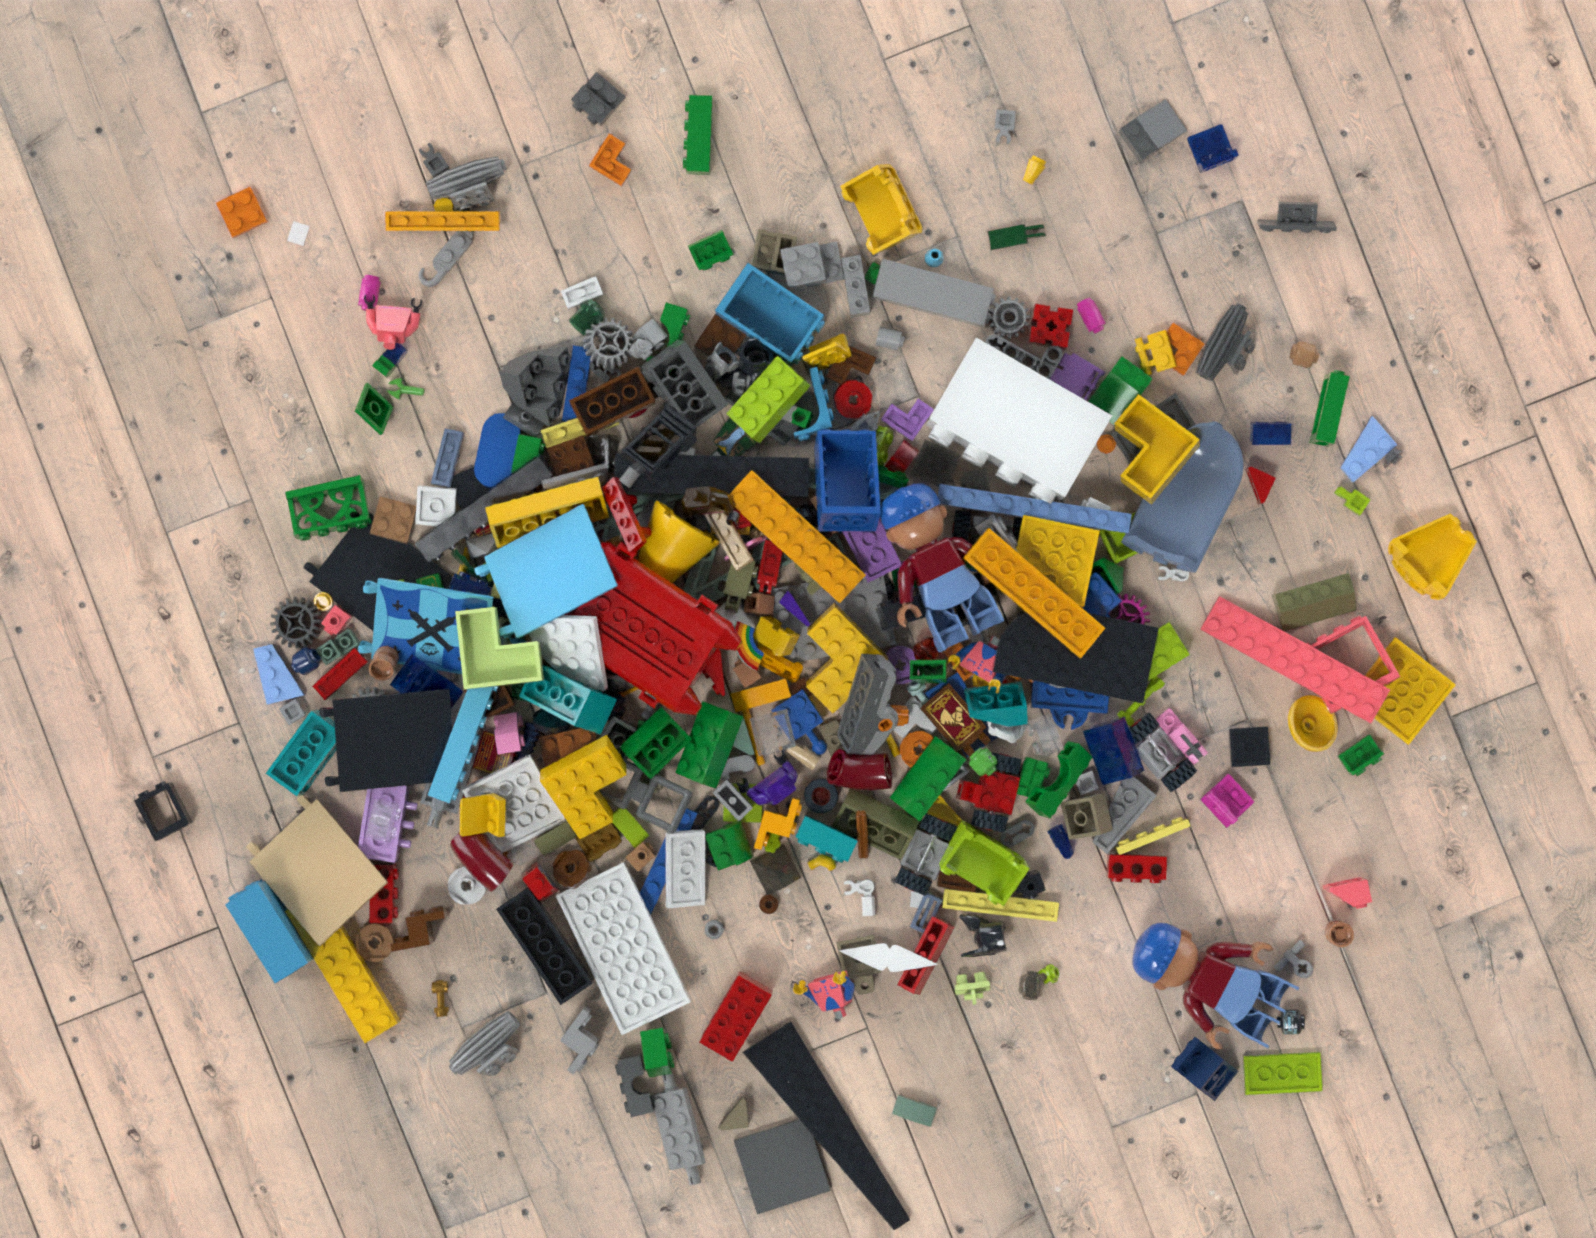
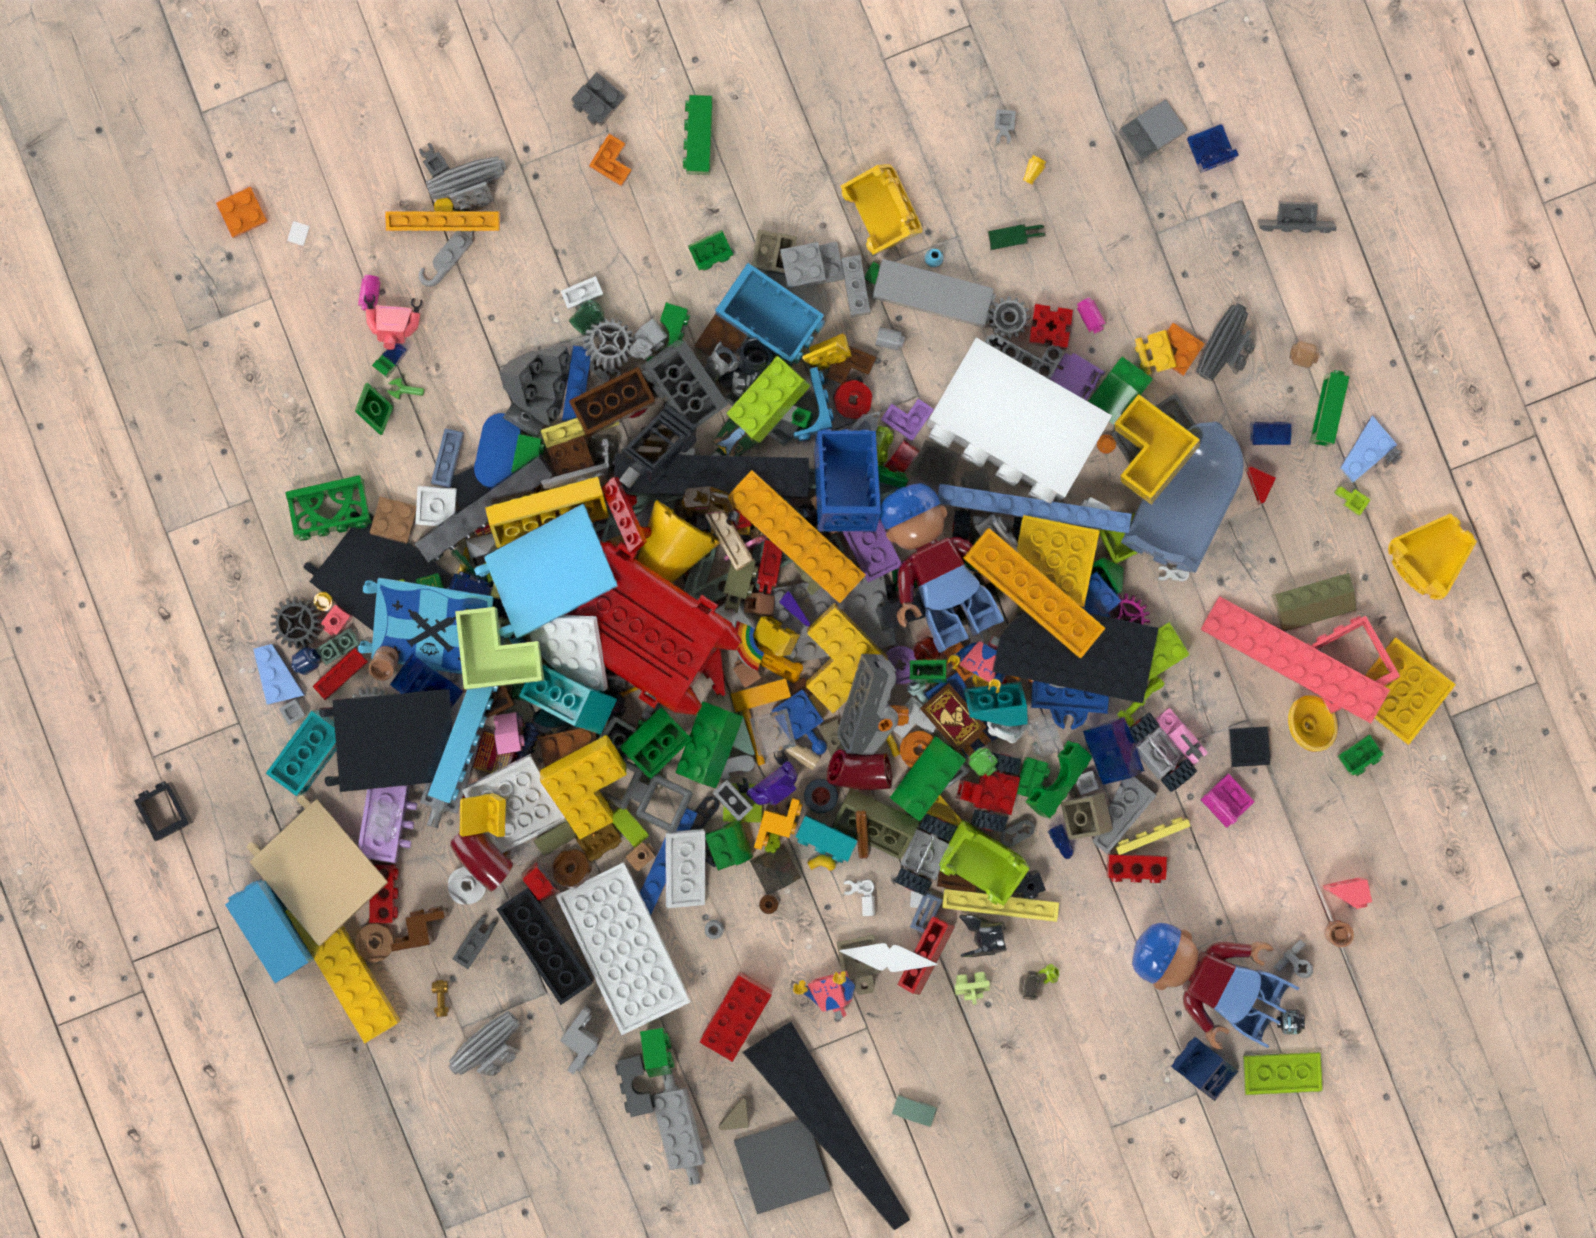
none -> dark grey hinge [452,914,497,969]

